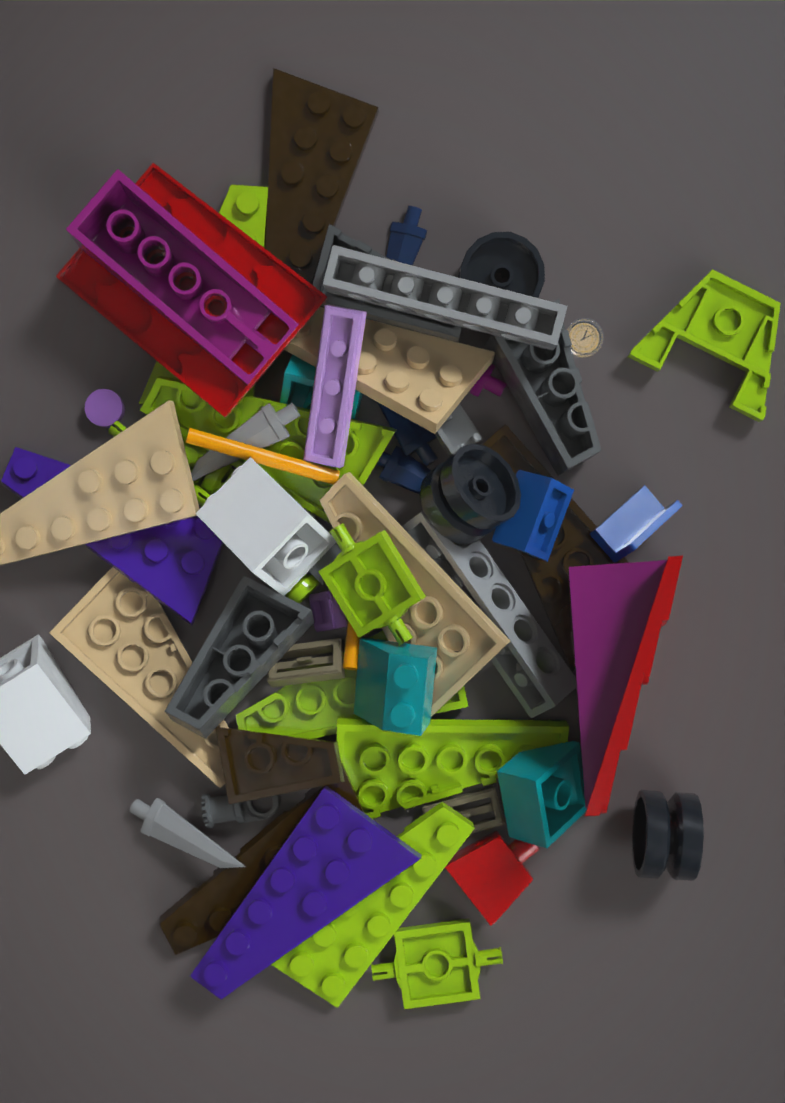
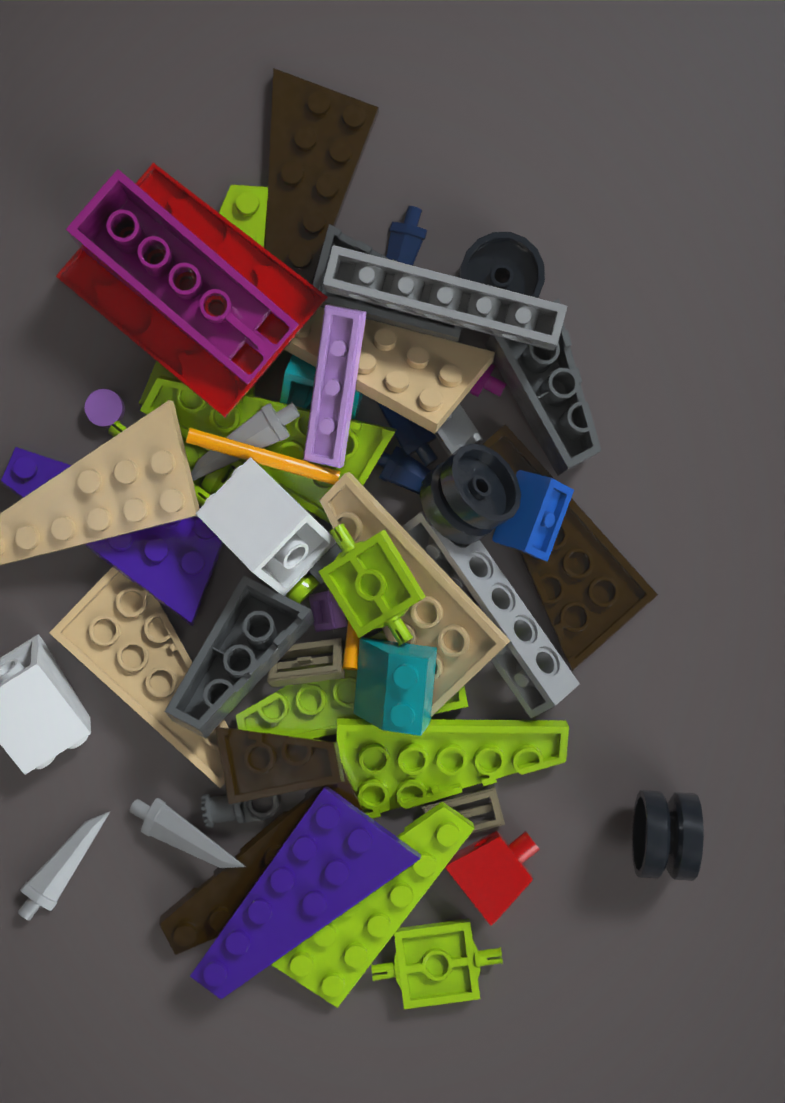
teal slope [497,741,587,848] -> none
clear tile [567,318,604,358] -> none
magenta piece [569,555,683,816] -> none
panel [590,485,683,563] -> none
lime wing [627,269,781,422] -> none
none -> light grey bar [18,811,111,921]

